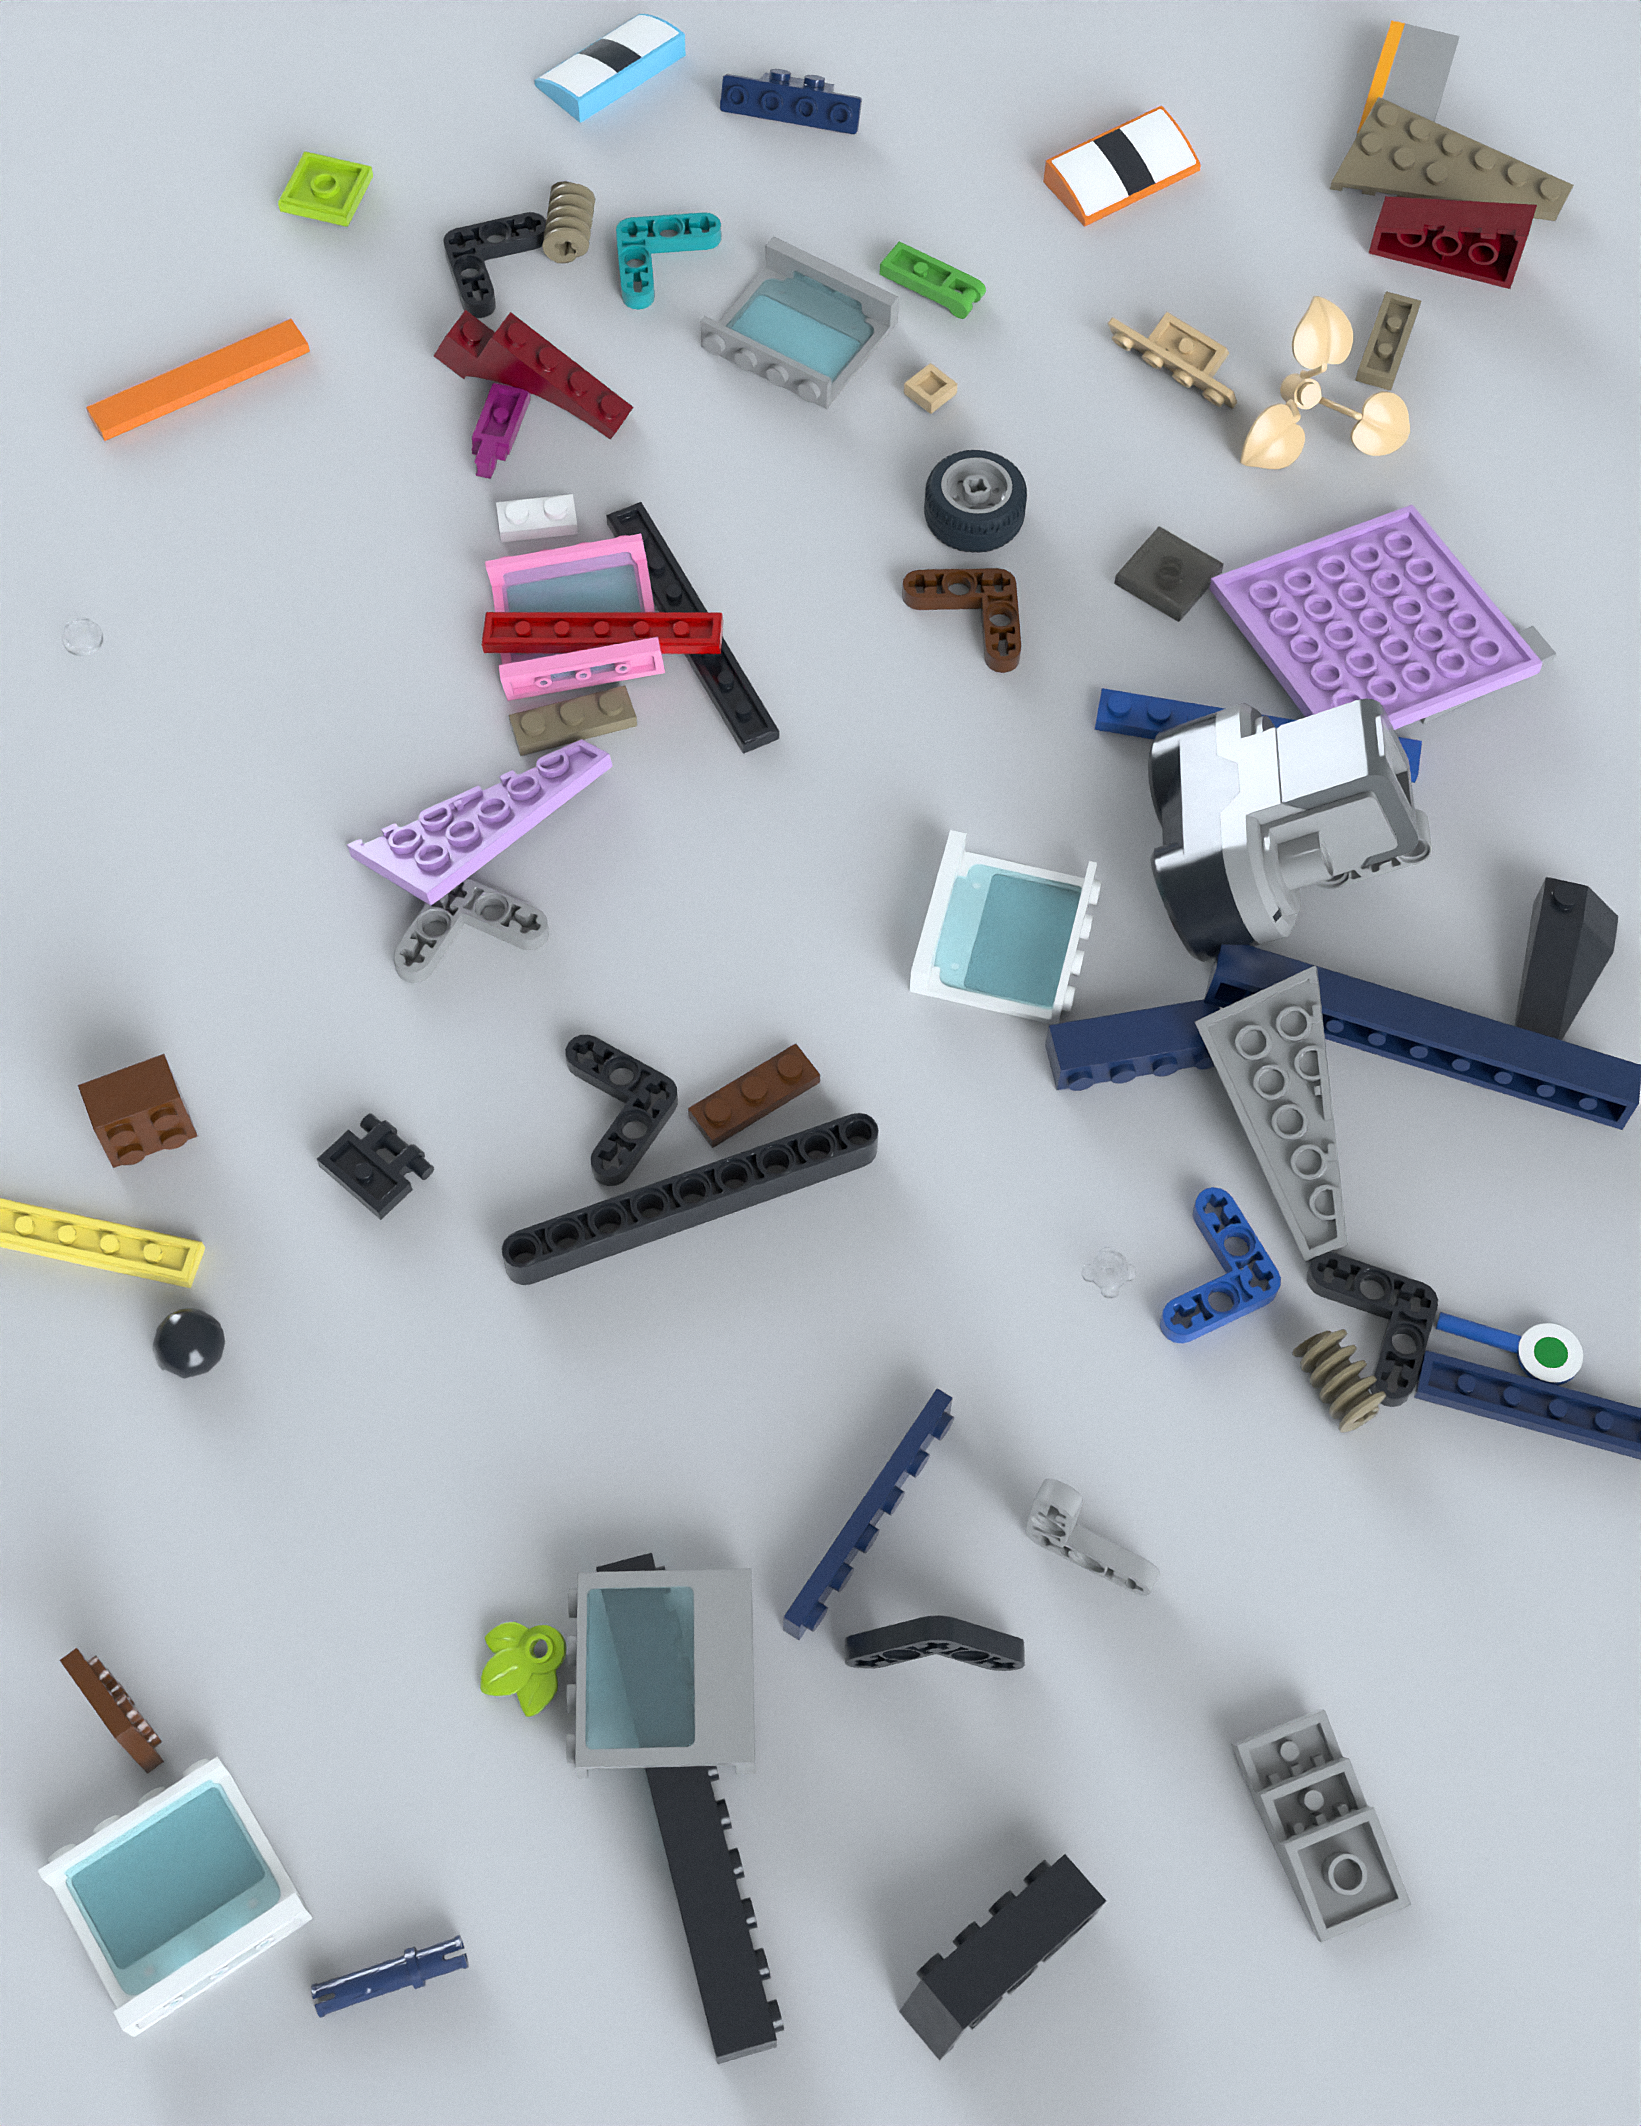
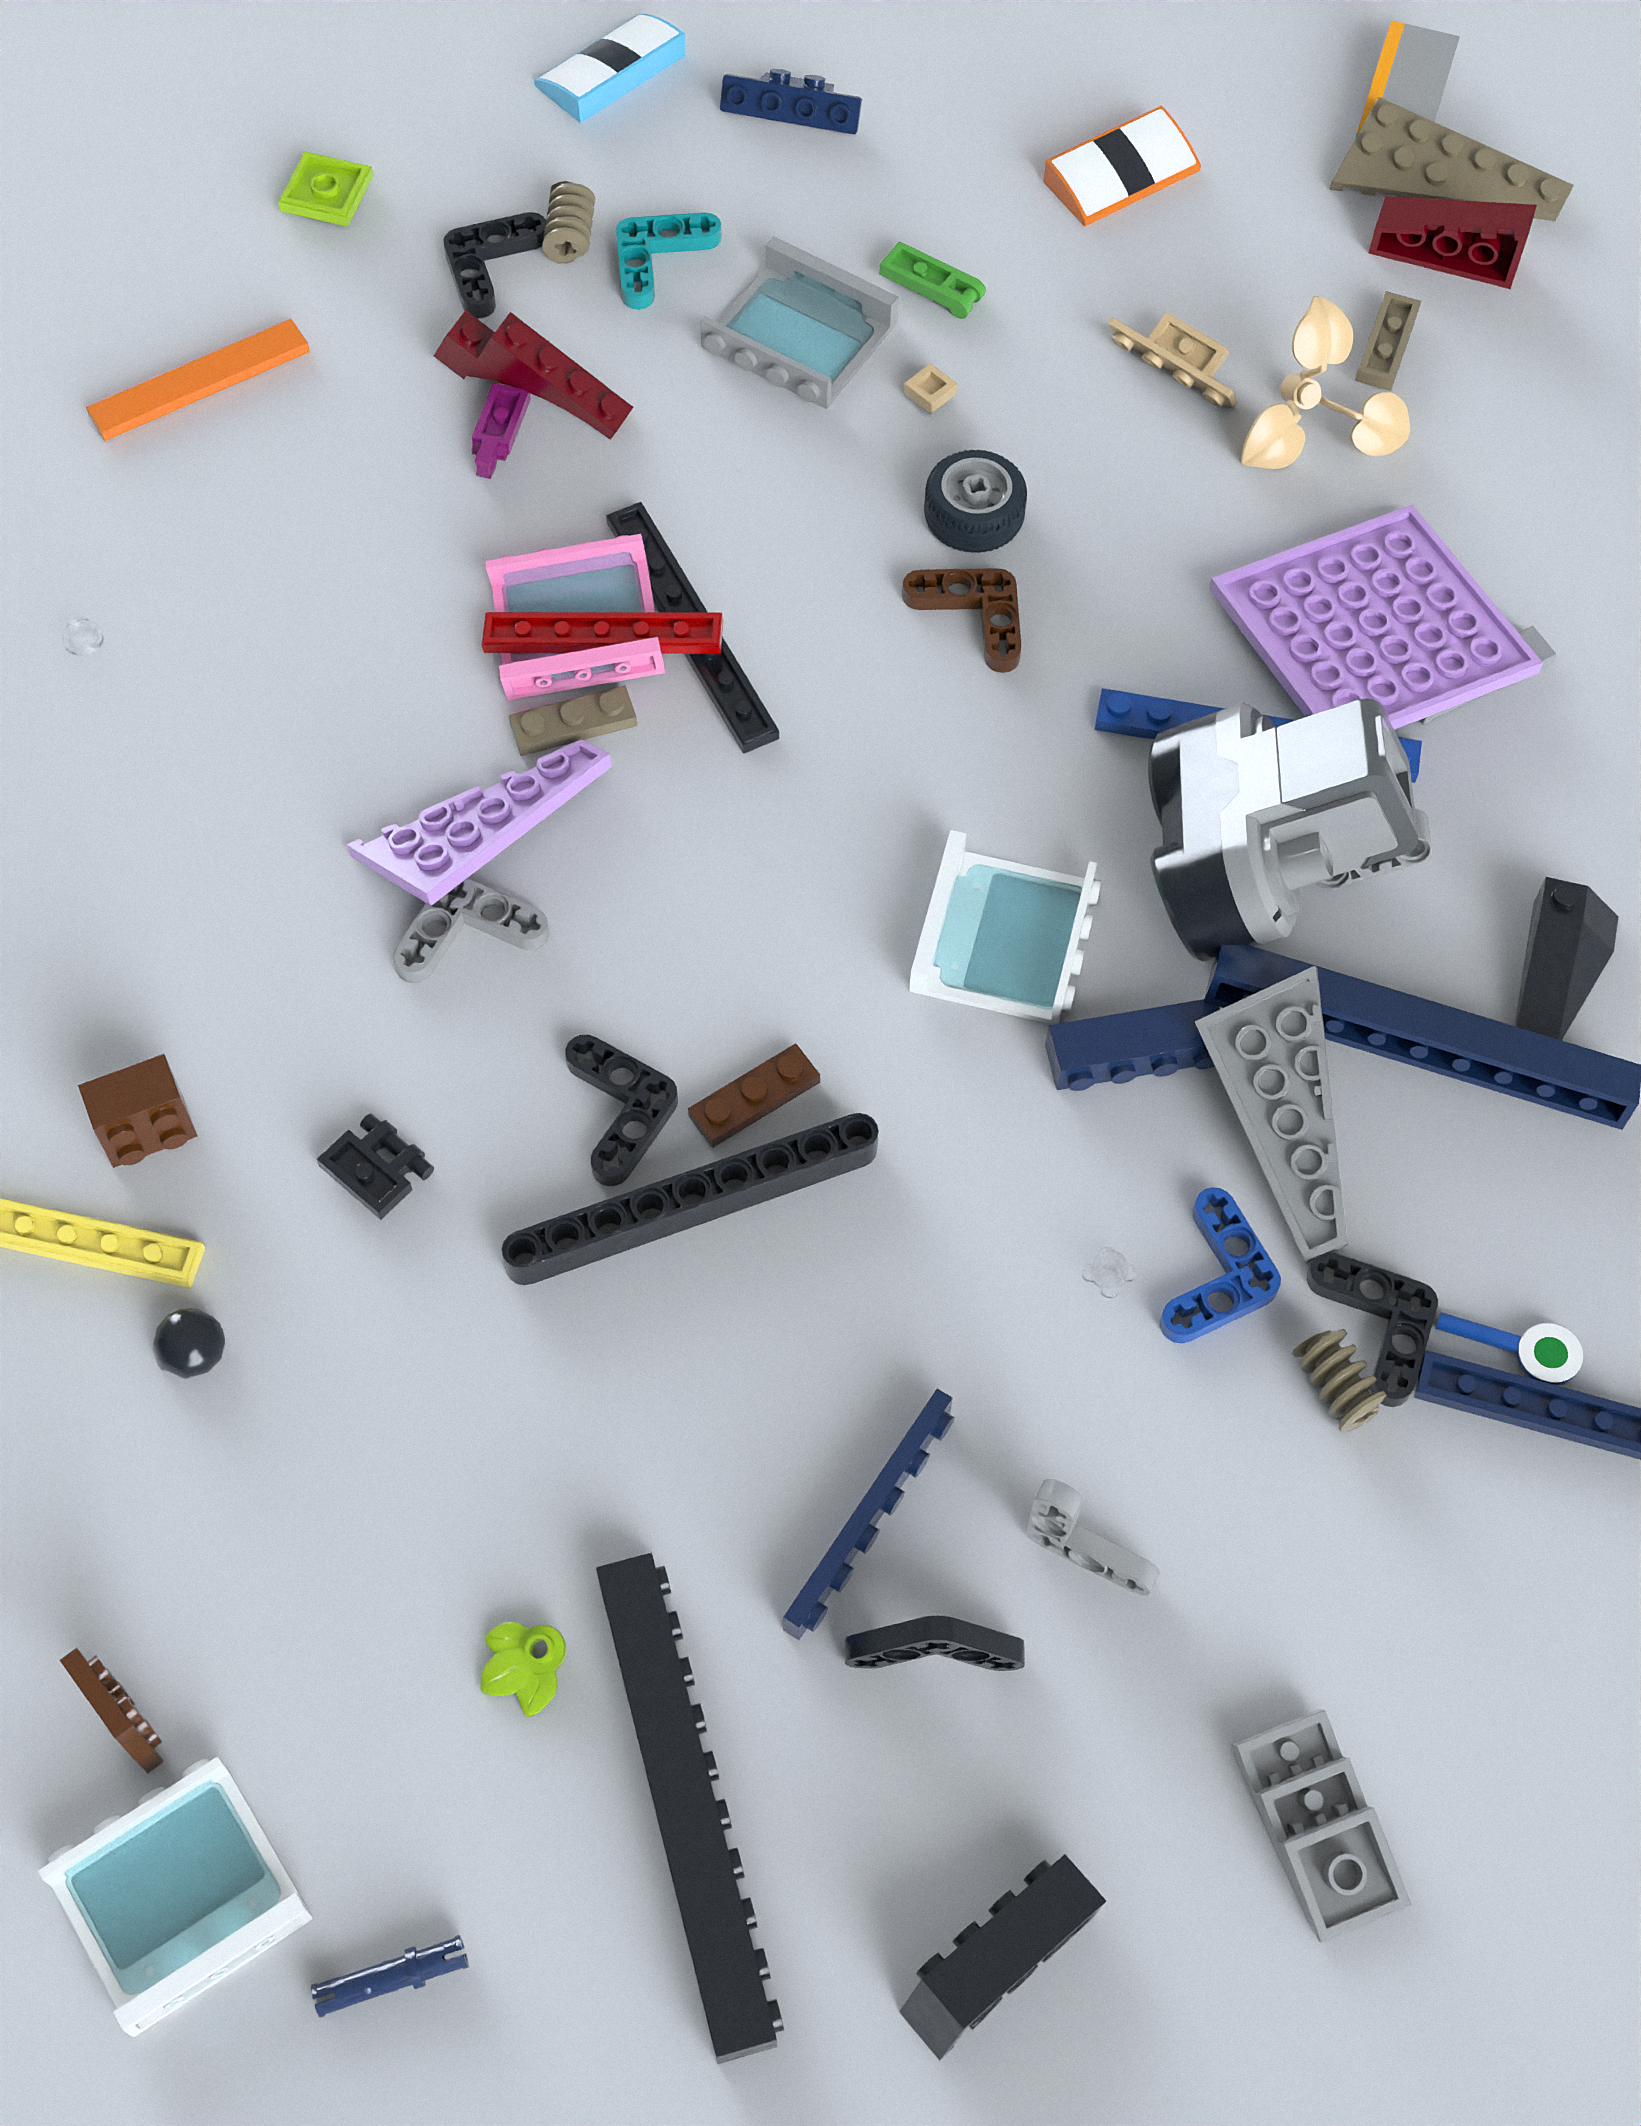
white plate [496,494,578,543] -> none
panel [566,1568,755,1779] -> none
clear smoke plate [1114,526,1224,622] -> none

